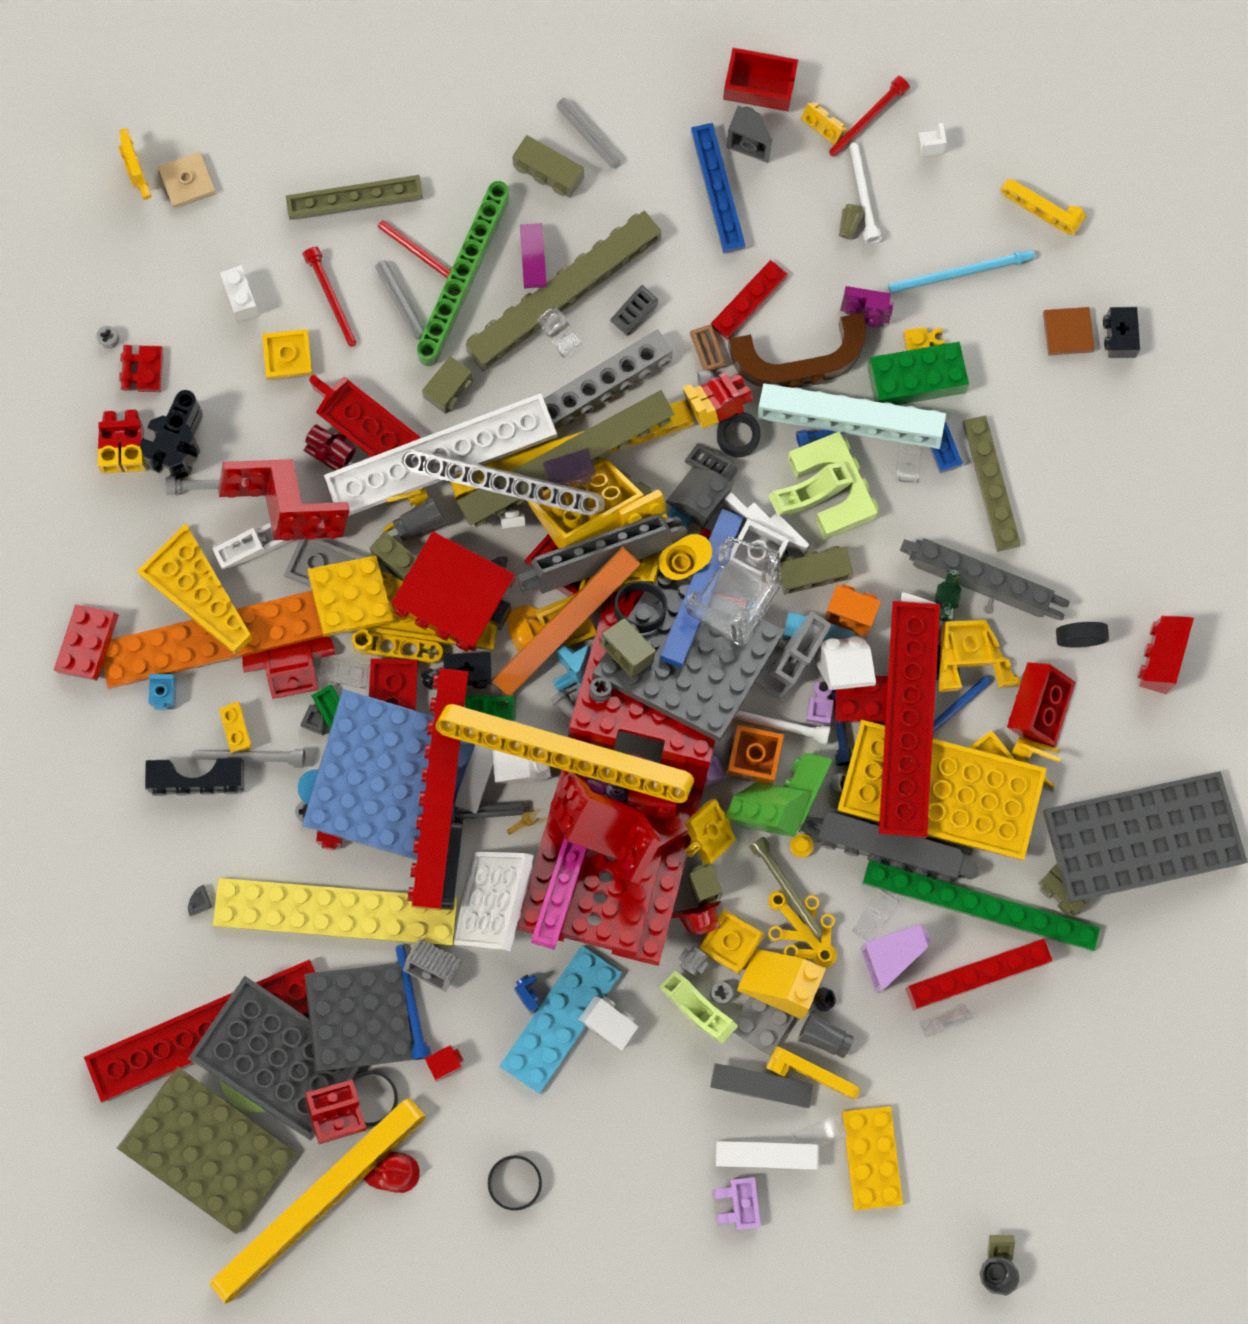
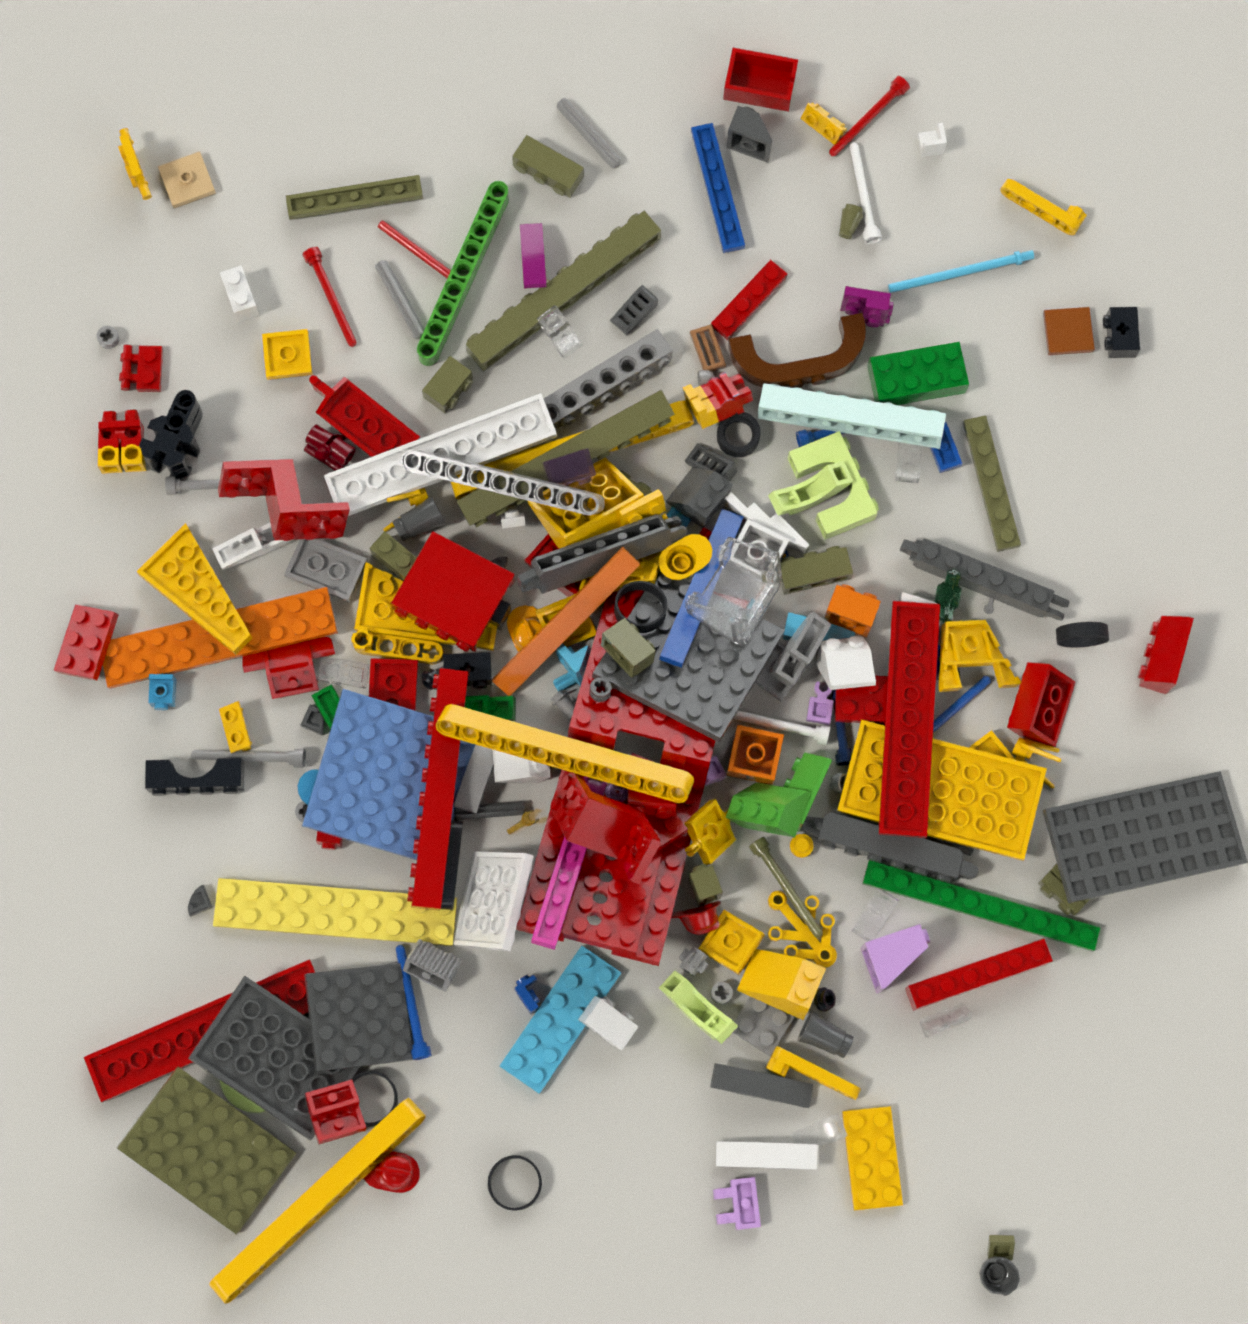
yellow plate [307,555,393,637] -> none
red brick [424,1045,464,1082] -> none
yellow plate [903,327,945,351] -> none

